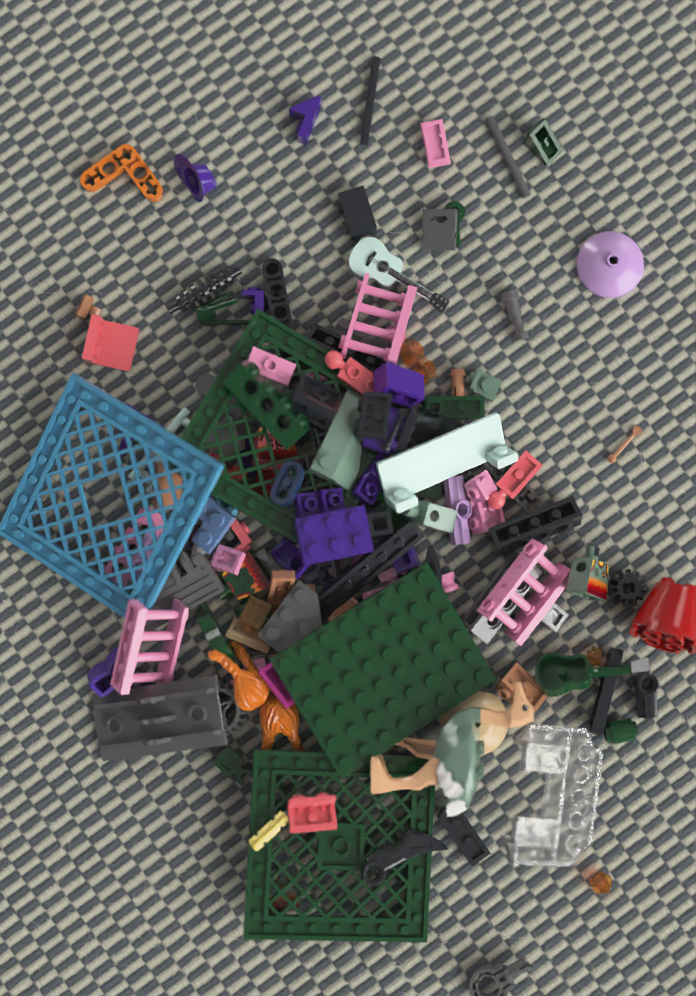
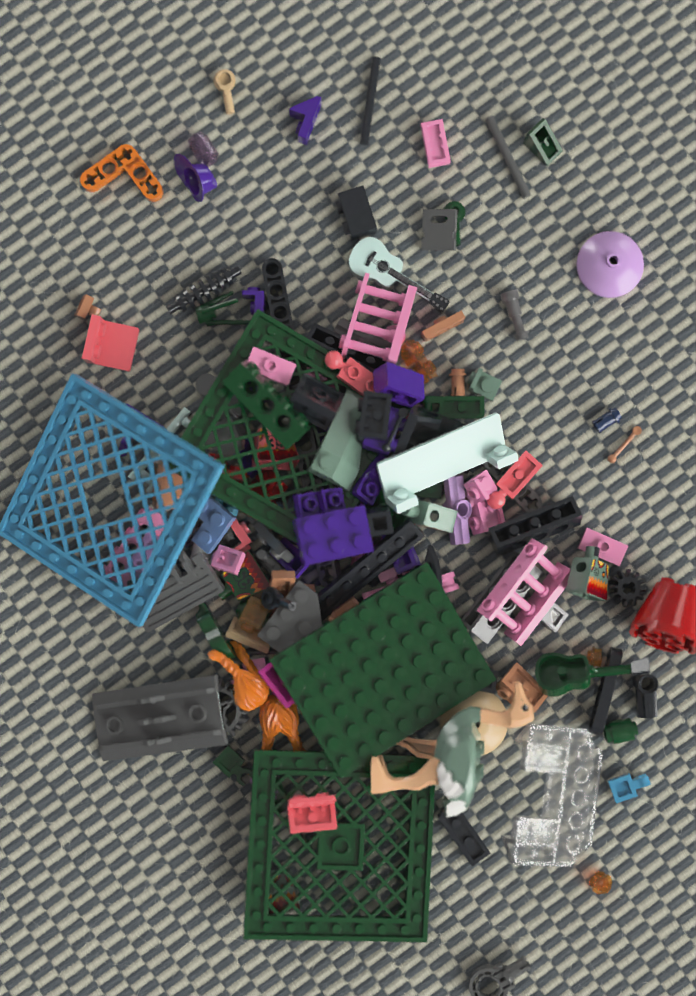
dark purple brick [87,648,135,697] -> none
bright pink fence [110,599,189,695] -> none
light yellow axle [248,811,289,851] -> none
dark blue plate [270,460,305,507] -> none
black piece [360,829,448,886] -> none
none -> clear purple brick [188,132,219,167]
none -> tan plate [214,69,236,115]
none -> dark grey plate [246,516,294,563]
none -> black plate [261,587,296,611]
none -> nougat plate [421,310,465,342]
none -> bright pink plate [577,528,628,566]
none -> dark blue pin [592,407,622,434]
none -> dark azure plate [607,773,651,804]

